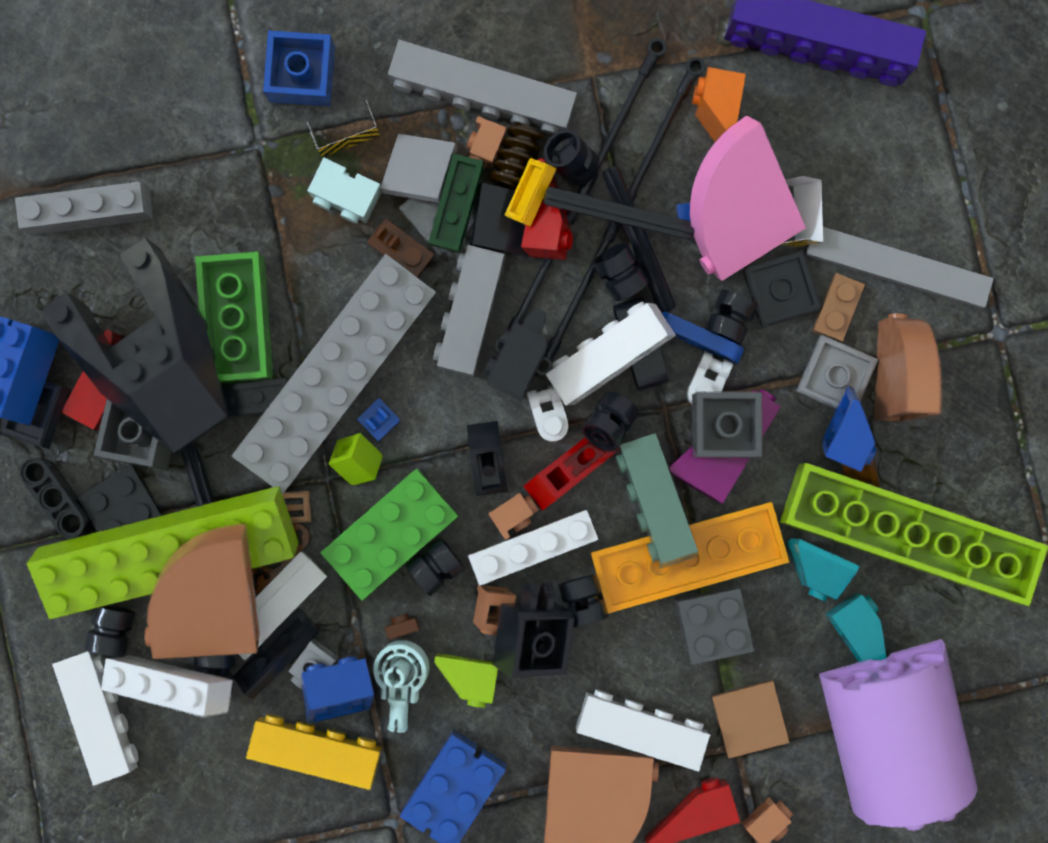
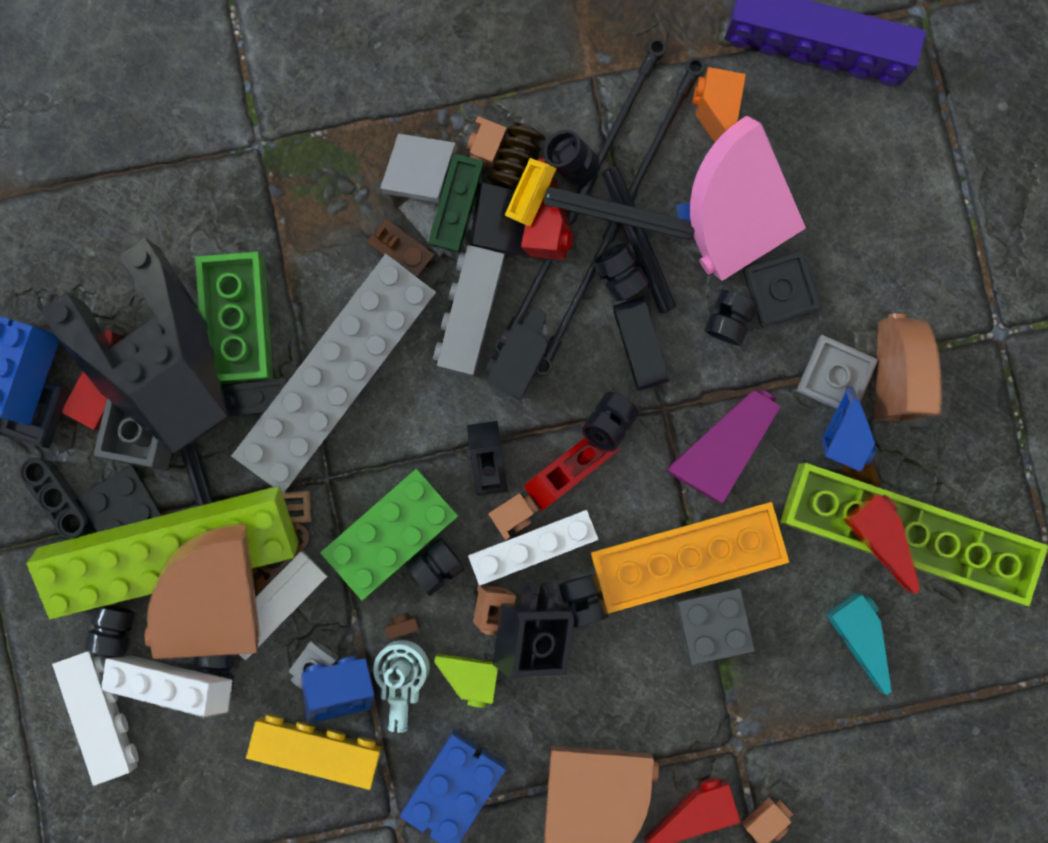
light grey brick [15,181,153,236] -> none
black plate [234,609,320,700] -> none
blue brick [263,30,335,107] -> none
sticker [307,100,380,157] -> none
light aqua brick [307,157,382,224] -> none
lime panel [329,433,383,485] -> none
blue tile [357,398,401,442] -> none
light grey brick [387,39,577,136] -> none
white plate [526,384,568,442] -> none
white brick [546,302,676,406] -> none
white brick [576,689,710,772] -> none
sand green brick [616,433,698,569] -> none
blue beam [662,312,745,364] -> none
white plate [687,351,733,405] -> none
dark grey brick [692,392,762,458] -> none
medium nougat tile [711,680,789,759] -> none
white sticker [780,176,823,247] -> none
teal slope [786,538,859,602] -> none
light grey tile [805,227,994,309] -> none
medium nougat plate [812,273,865,343] -> none
lavender cylinder [819,639,977,830] -> none
none -> red slope [843,494,920,594]

